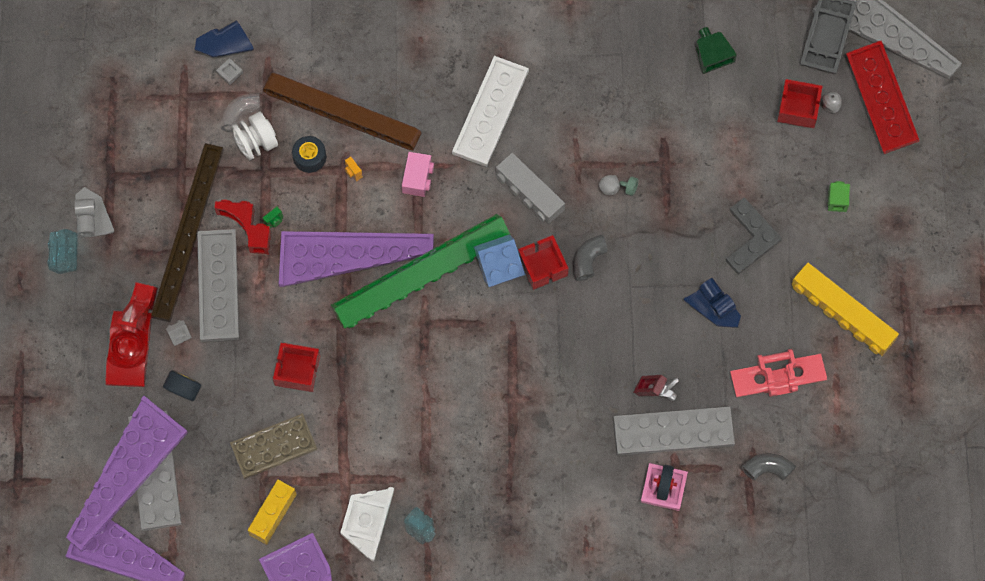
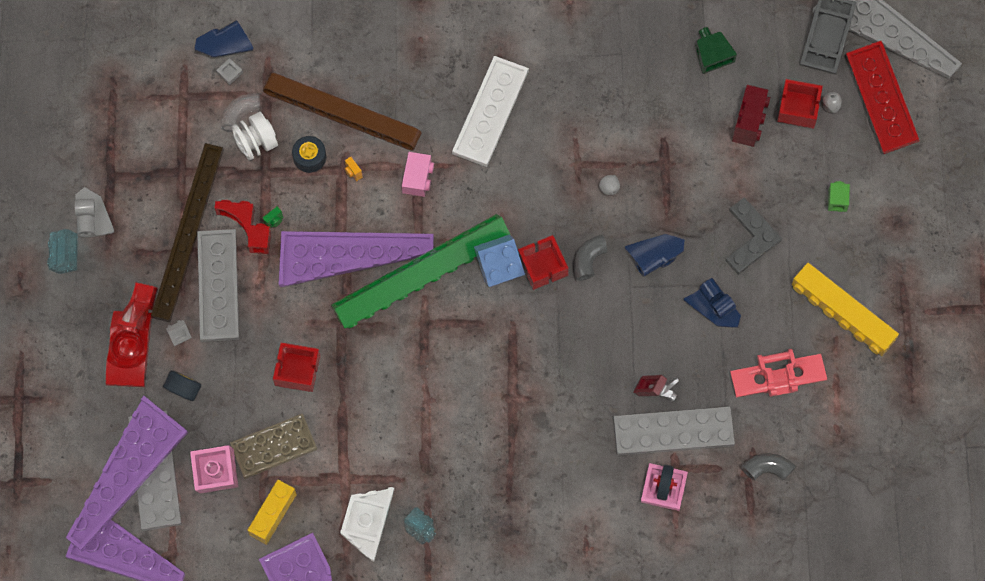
light grey brick [496,153,565,225] -> none
sand green tile [620,176,639,196] -> none
none -> bright pink brick [190,445,238,493]
none -> dark blue panel [625,234,685,277]
none -> dark red wedge [732,85,771,147]

